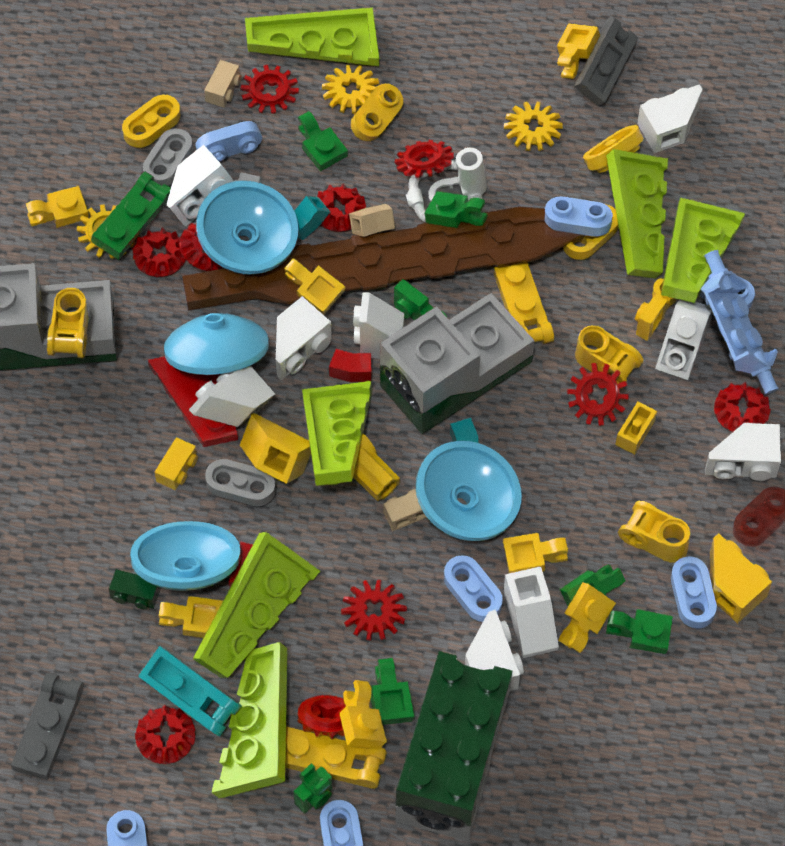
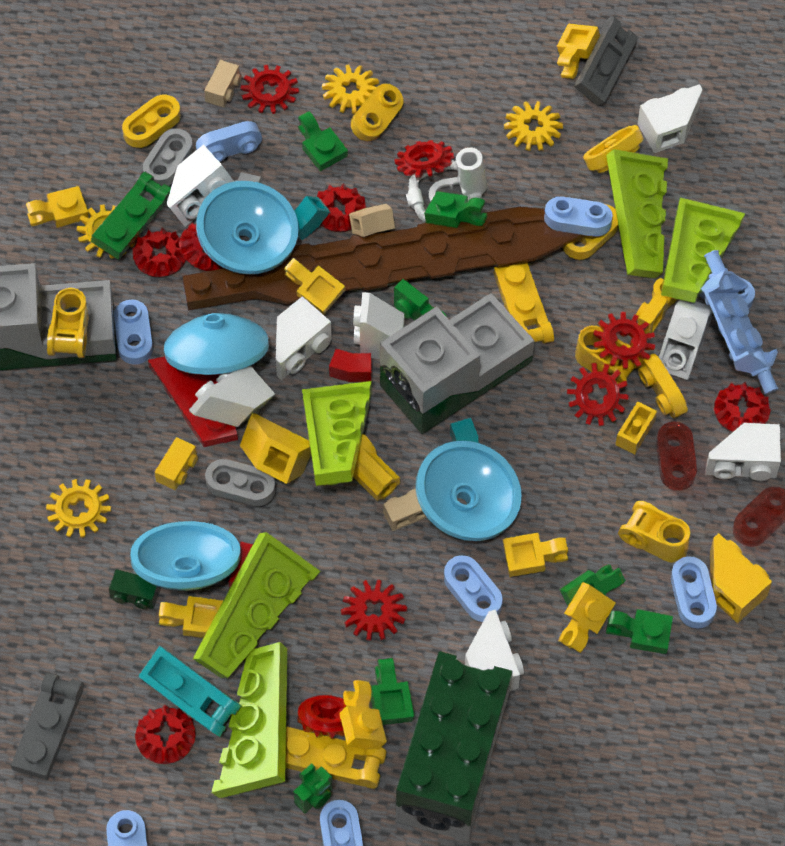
lime wing [245,7,379,66] -> none
white slope [503,566,559,658] -> none
none -> yellow gear [46,479,111,538]
none -> light blue plate [114,300,153,364]
none -> red gear [593,312,655,369]
none -> yellow plate [638,353,688,419]
none -> clear red plate [656,421,697,491]

